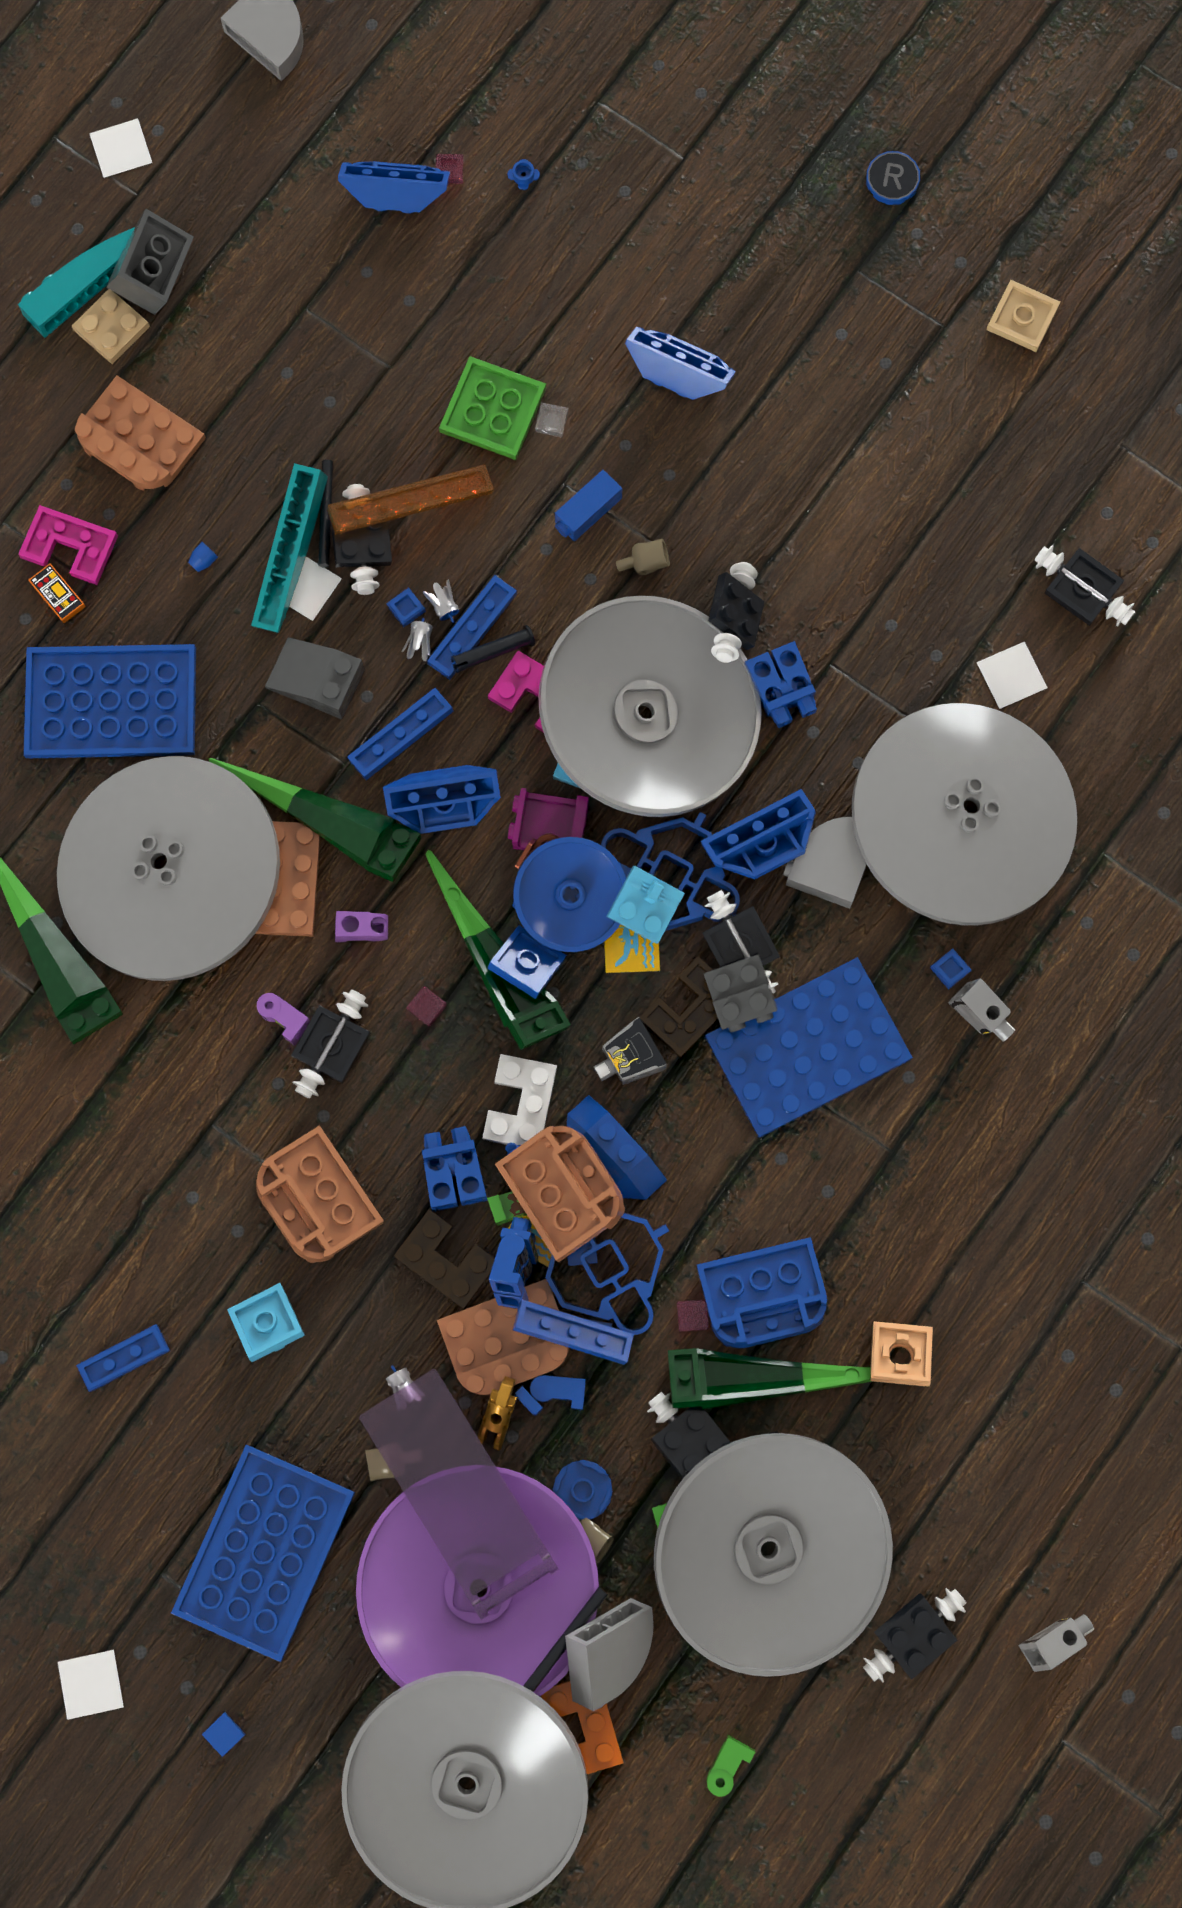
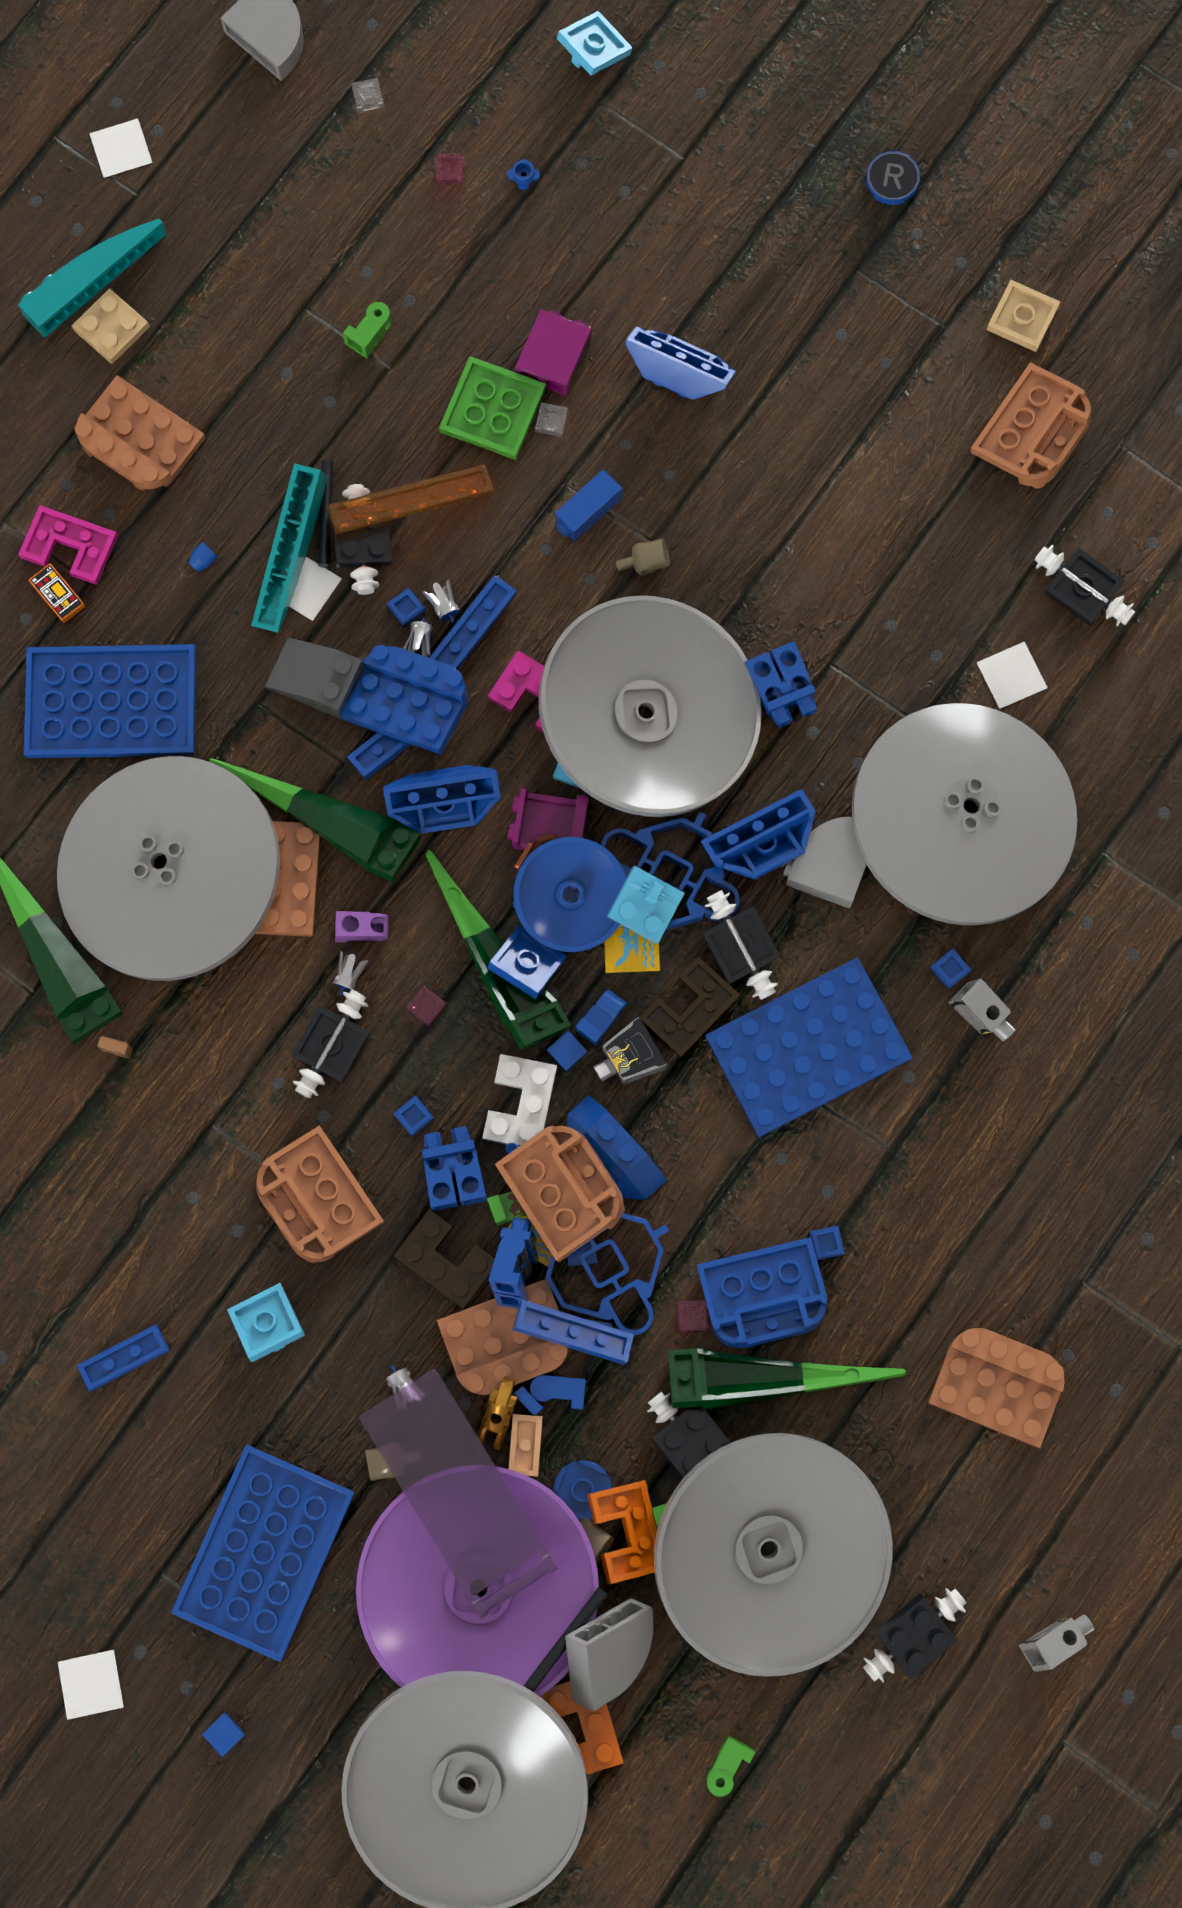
dark grey slope [106,209,194,315] -> none
medium lavender leg [257,993,310,1046] -> none
blue wedge [338,161,450,213] -> none
black pin [451,625,535,673] -> none
dark grey plate [704,954,778,1033] -> none
black plate [708,562,764,663] -> none
light nougat piece [870,1321,933,1387] -> none
none -> medium nougat tile [97,1036,133,1059]
none -> flat silver piece [333,950,368,996]
none -> blue plate [340,645,469,755]
none -> bright green leg [343,302,391,358]
none -> clear plate [352,78,384,112]
none -> blue tile [393,1095,434,1137]
none -> light nougat plate [509,1414,543,1477]
none -> magenta panel [515,309,592,396]
none -> blue tile [547,1031,588,1072]
none -> medium azure hinge [557,11,632,76]
none -> blue leg [575,989,627,1047]
none -> orange plate [587,1480,657,1584]
none -> blue tile [809,1225,845,1261]
none -> nougat plate [928,1328,1065,1449]
none -> nougat plate [971,362,1091,488]

